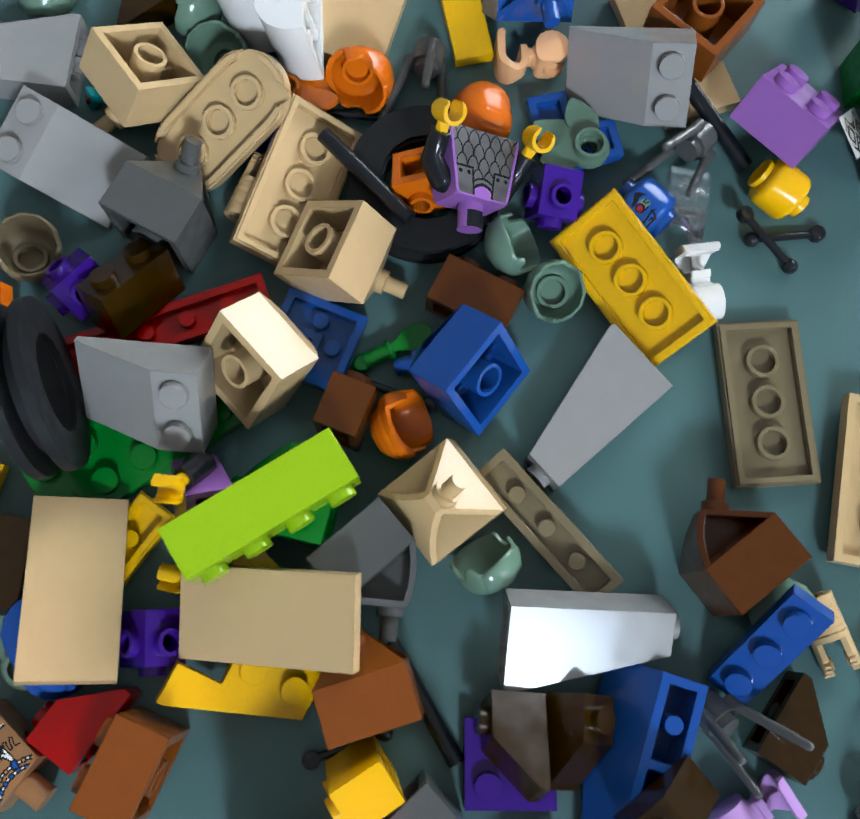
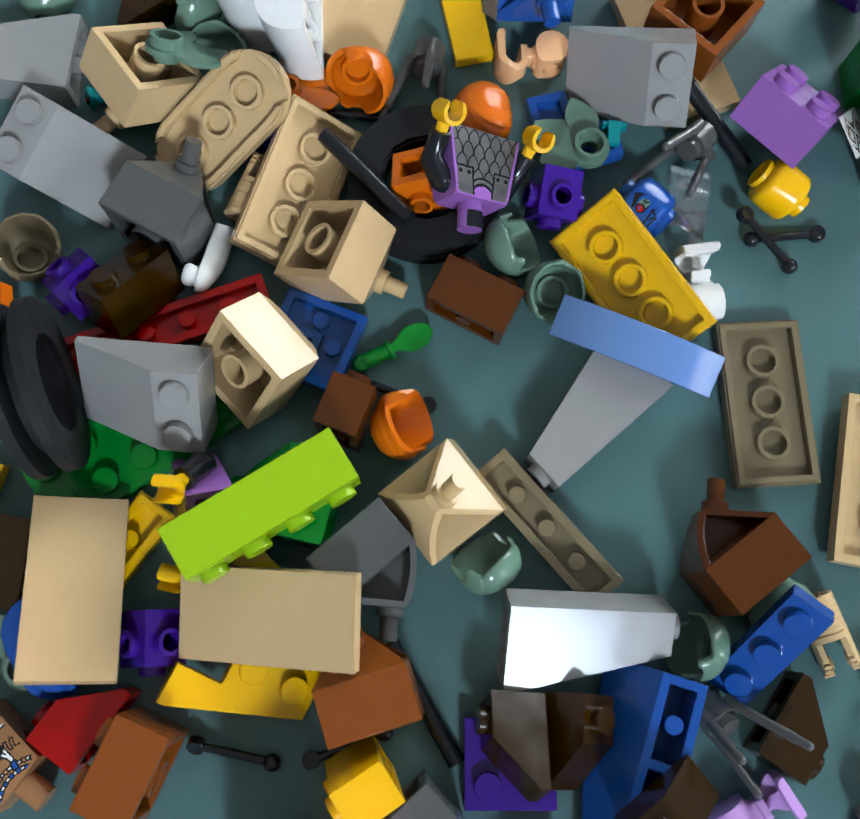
blue piece [393,304,530,436] -> none
none -> sand green plate [145,28,228,69]
none -> white arm [181,223,234,292]
none -> black hinge [186,735,281,772]
none -> medium blue slope [549,294,725,398]
none -> teal piece [601,120,627,147]
none -> sand green hair [665,611,731,682]

